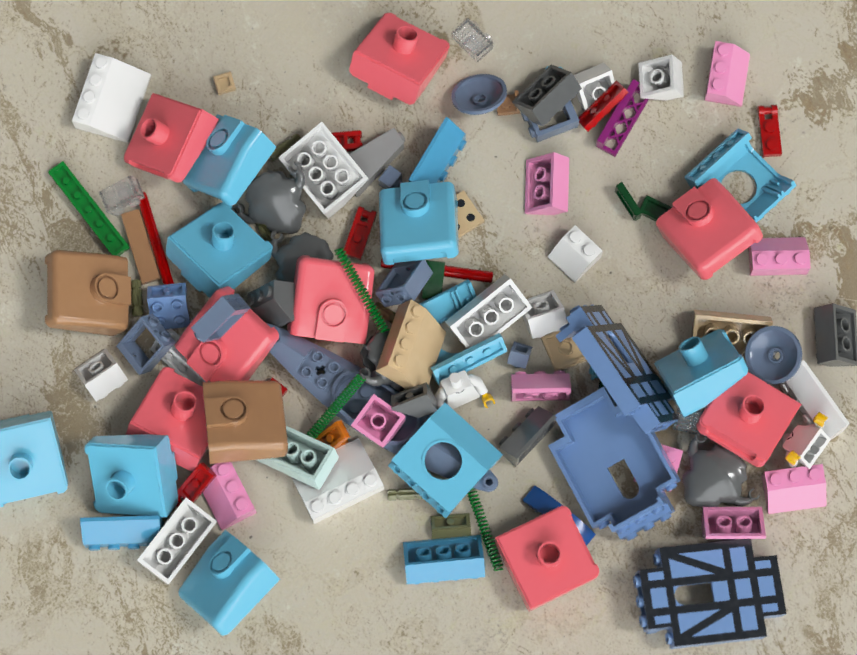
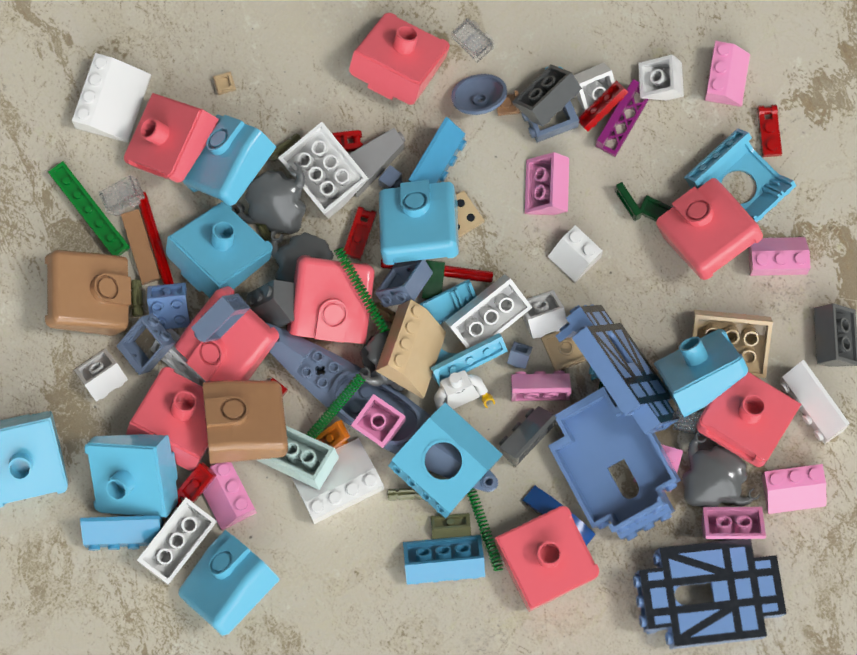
dark grey slope [391,382,437,418] -> none
sand blue dish [745,326,802,384] -> none
white torso [782,412,831,469] -> none

